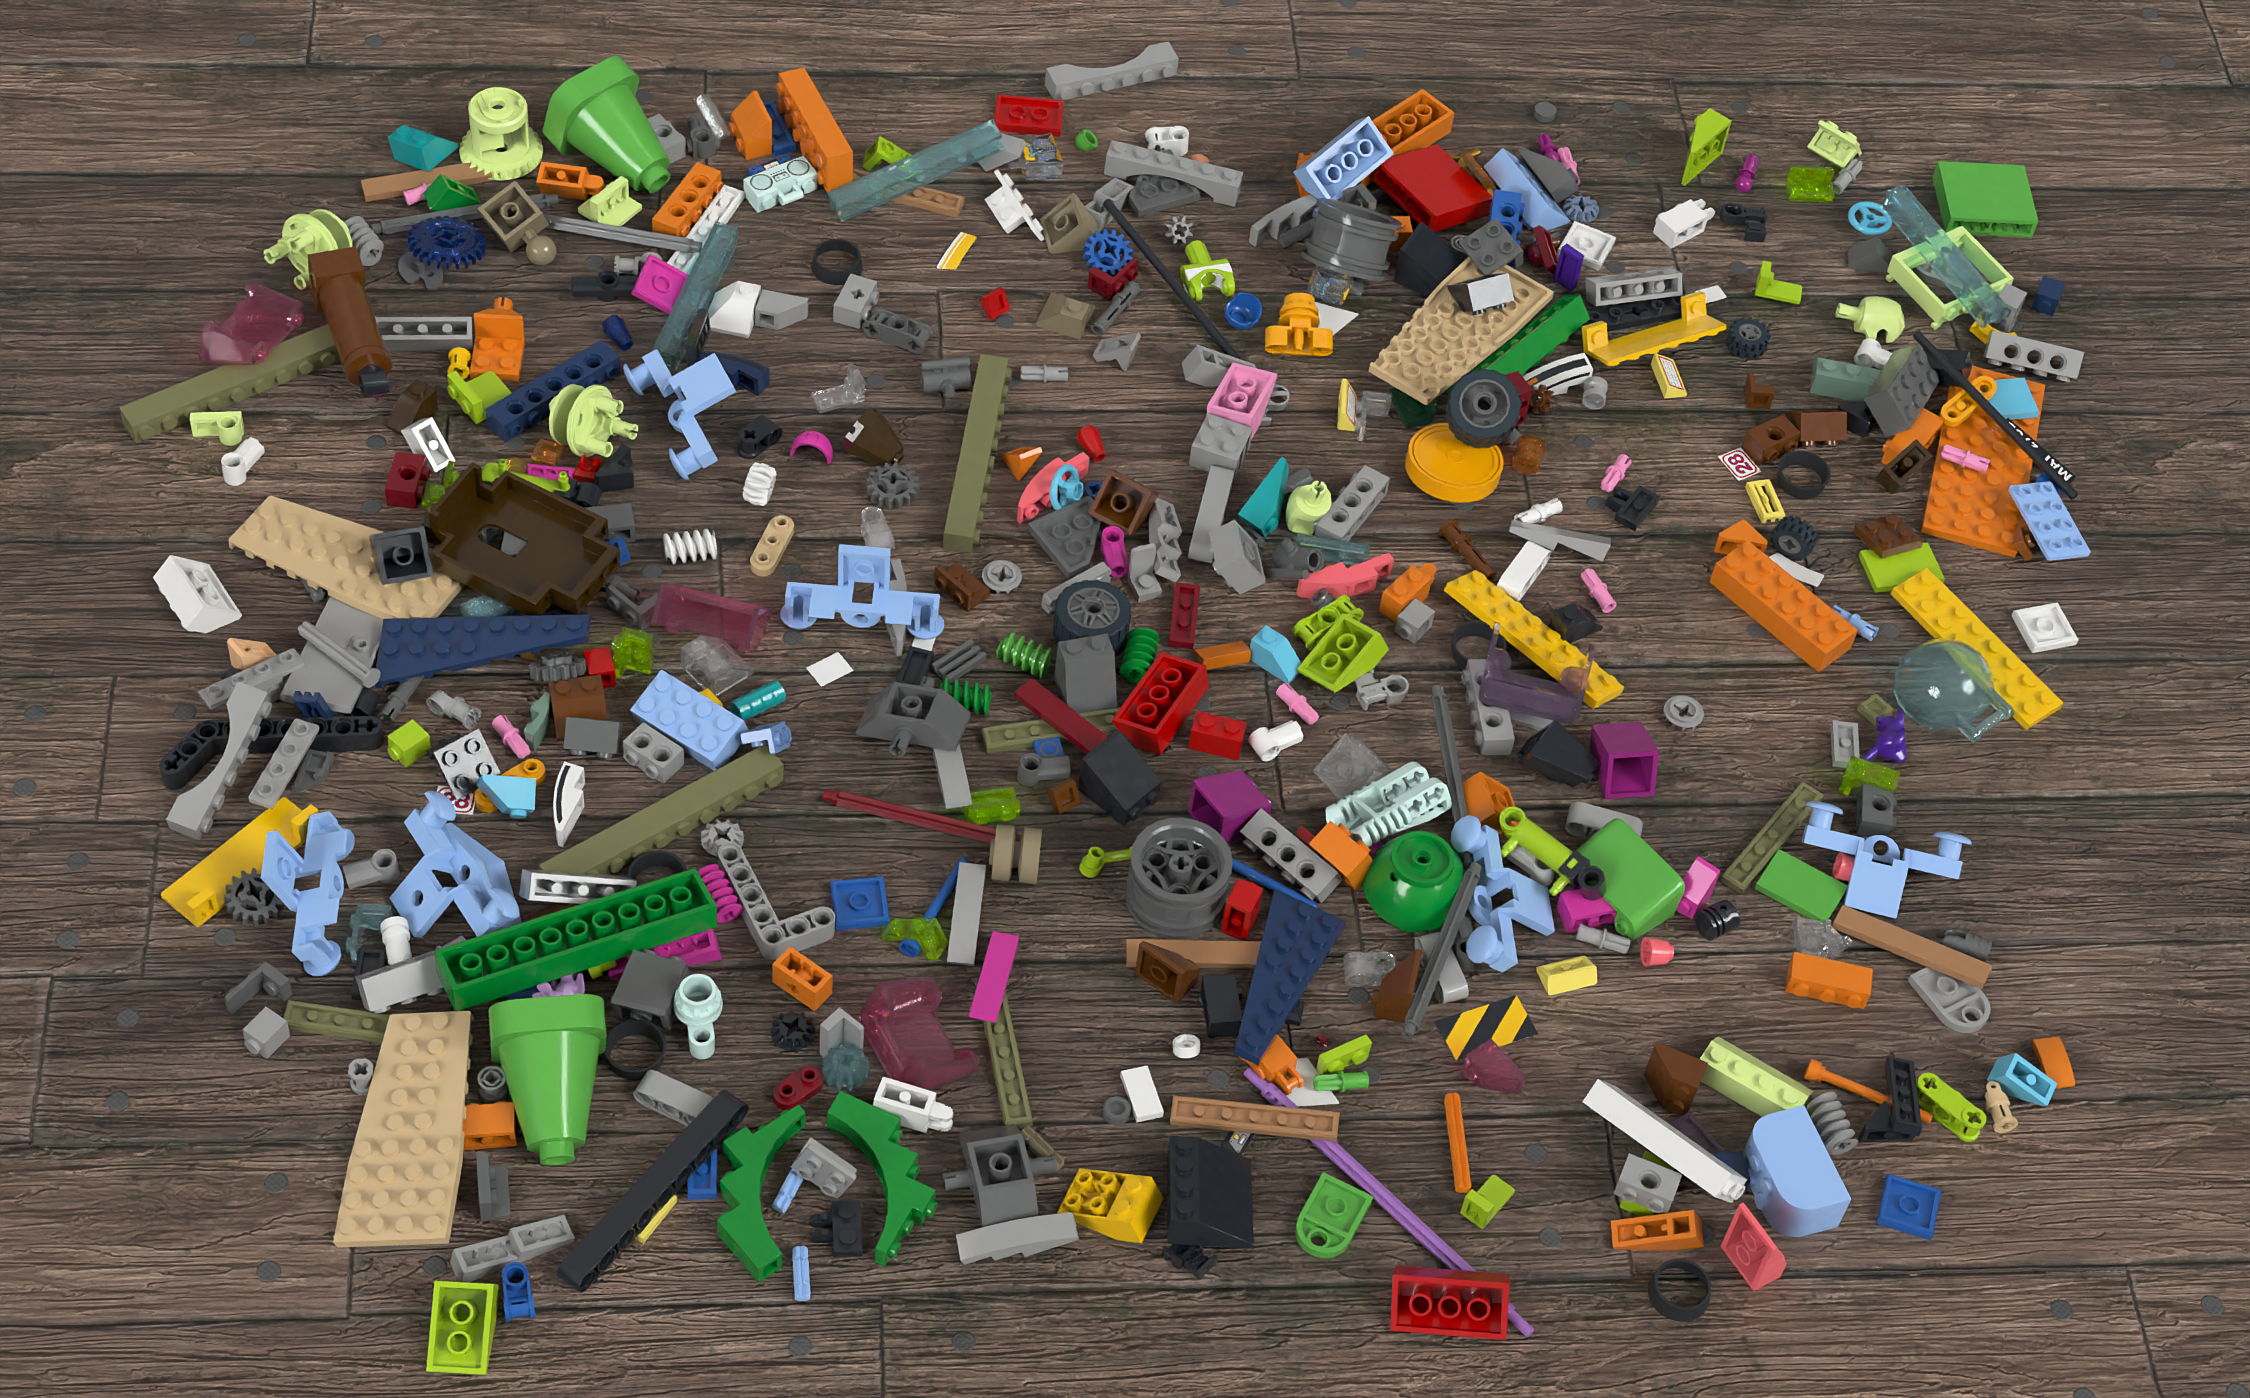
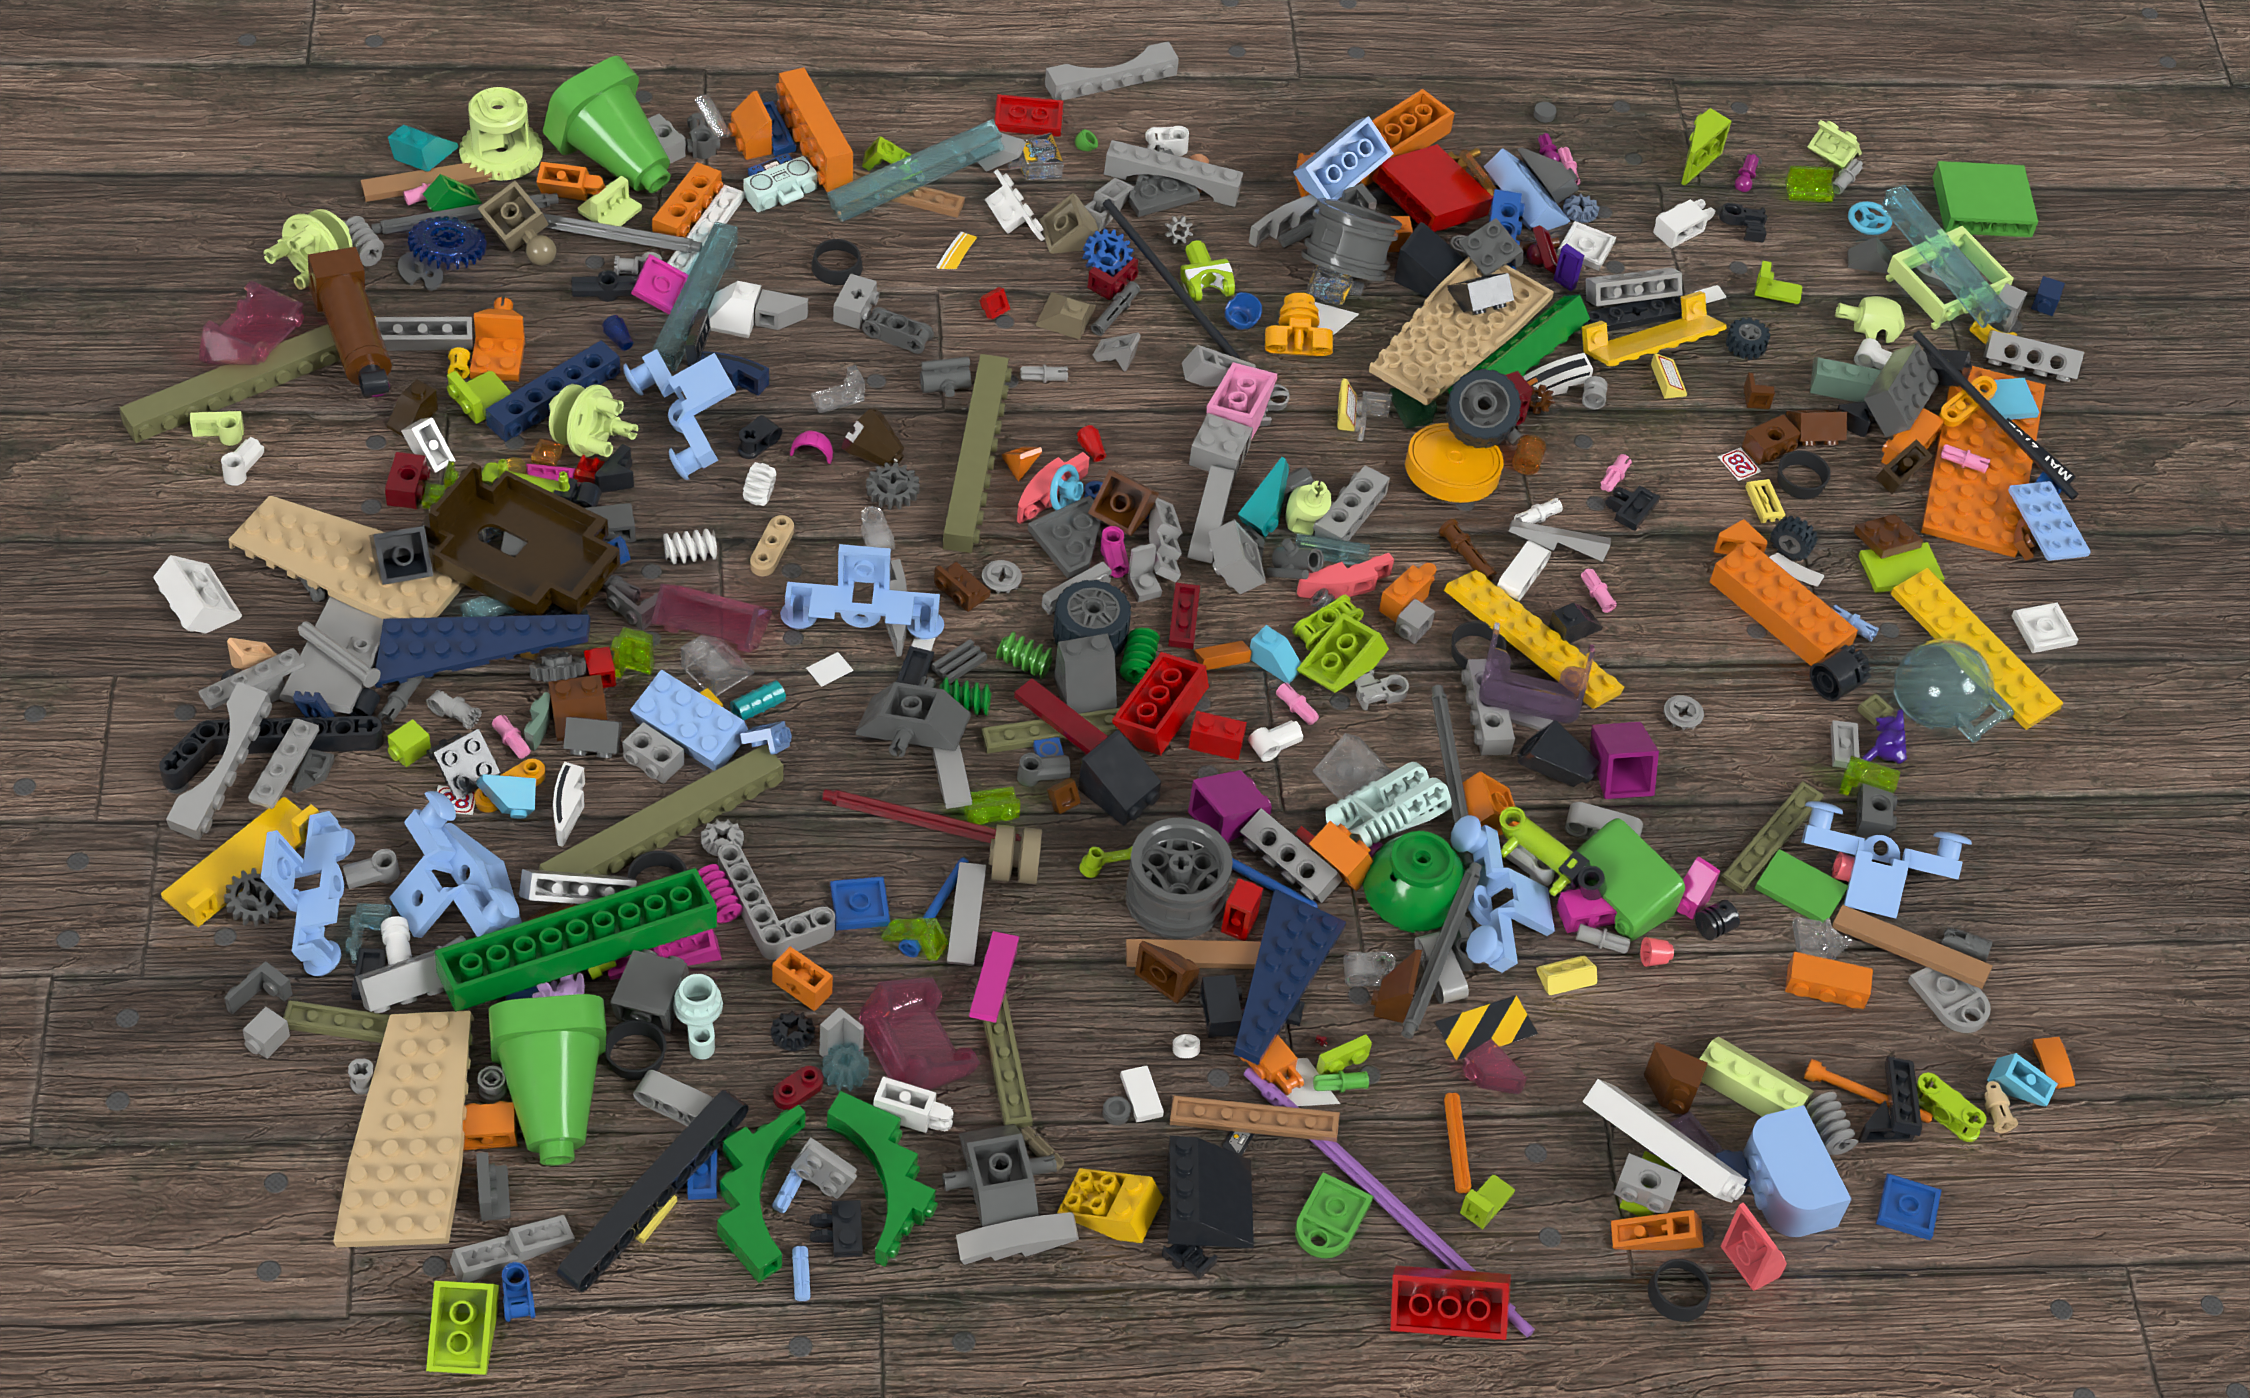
none -> black gear [1809,645,1871,702]

